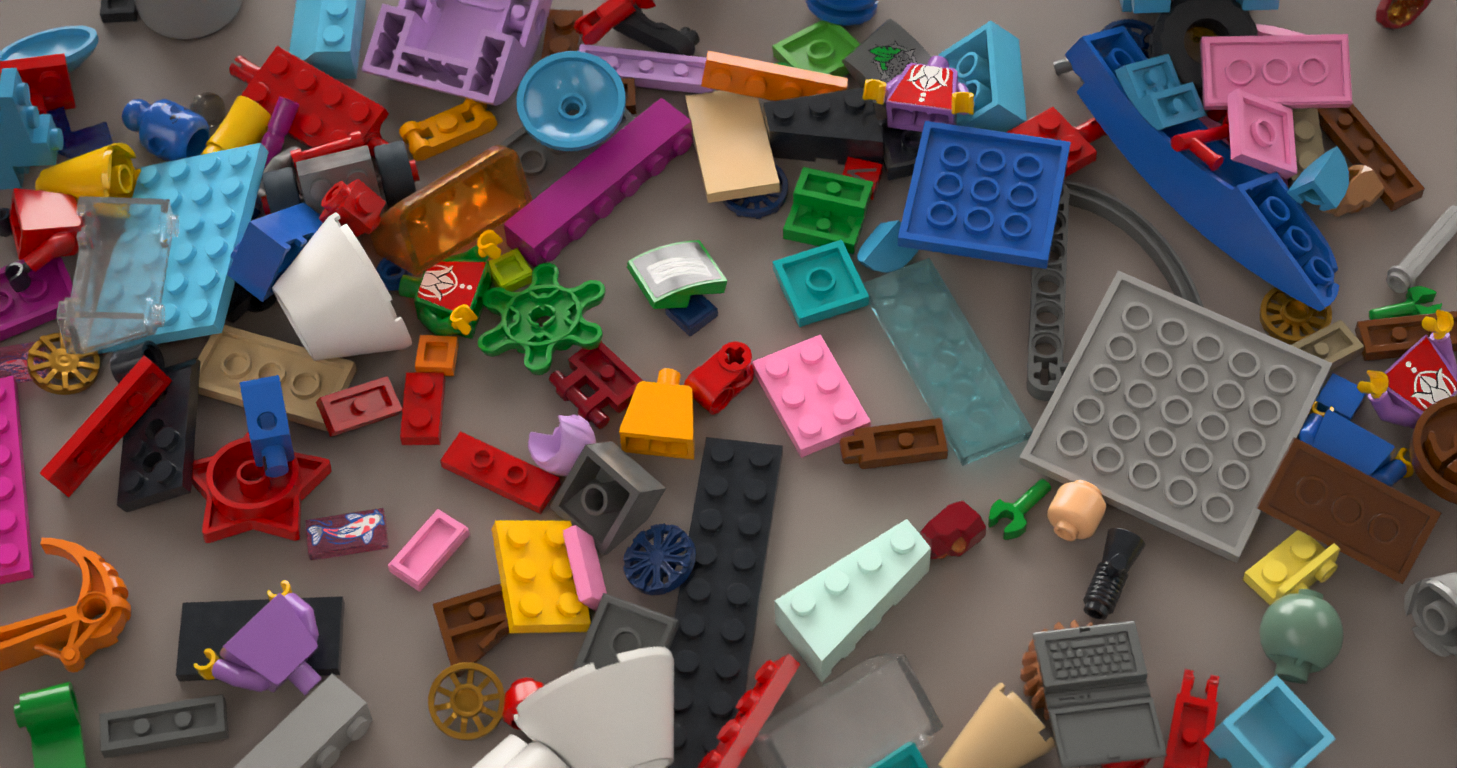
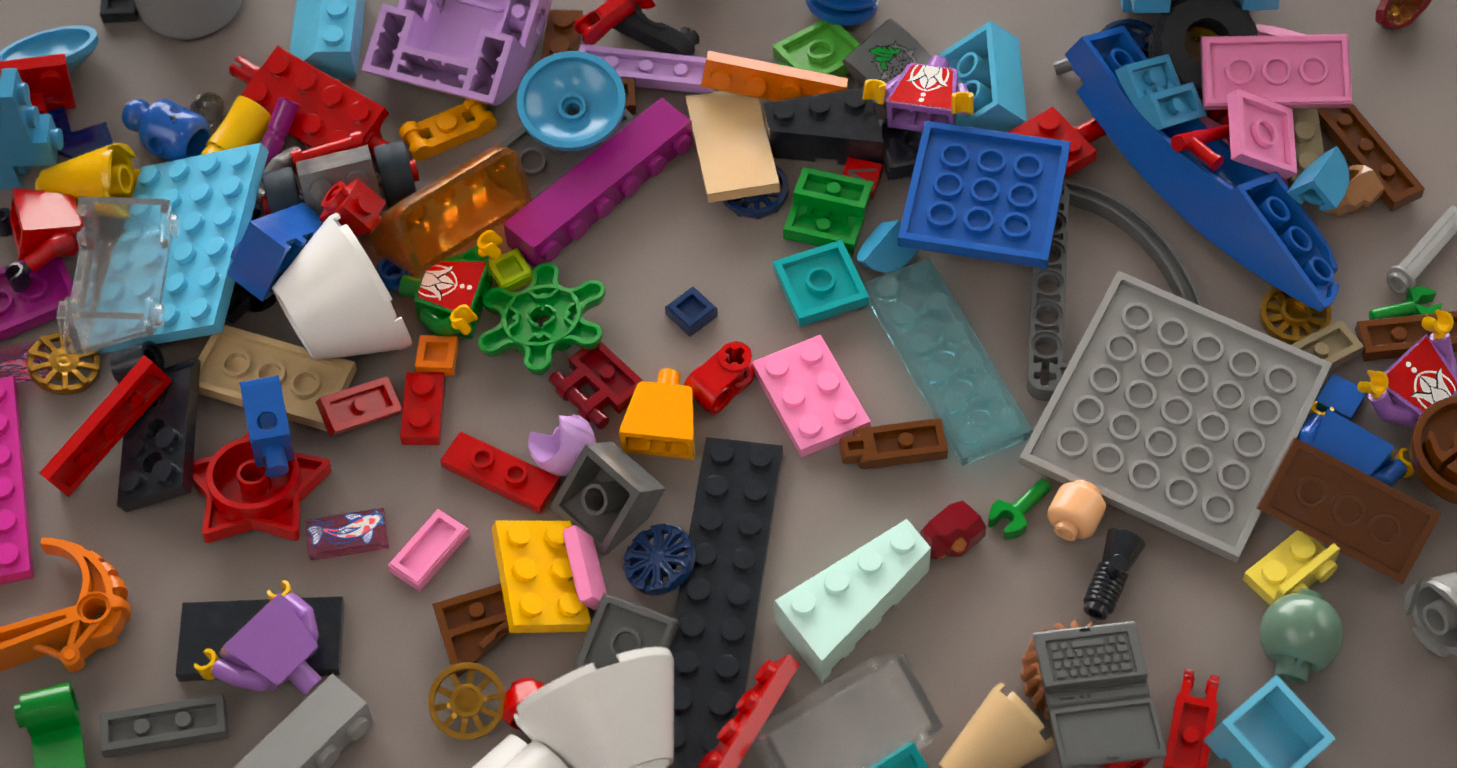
slope [627,240,727,309] -> none

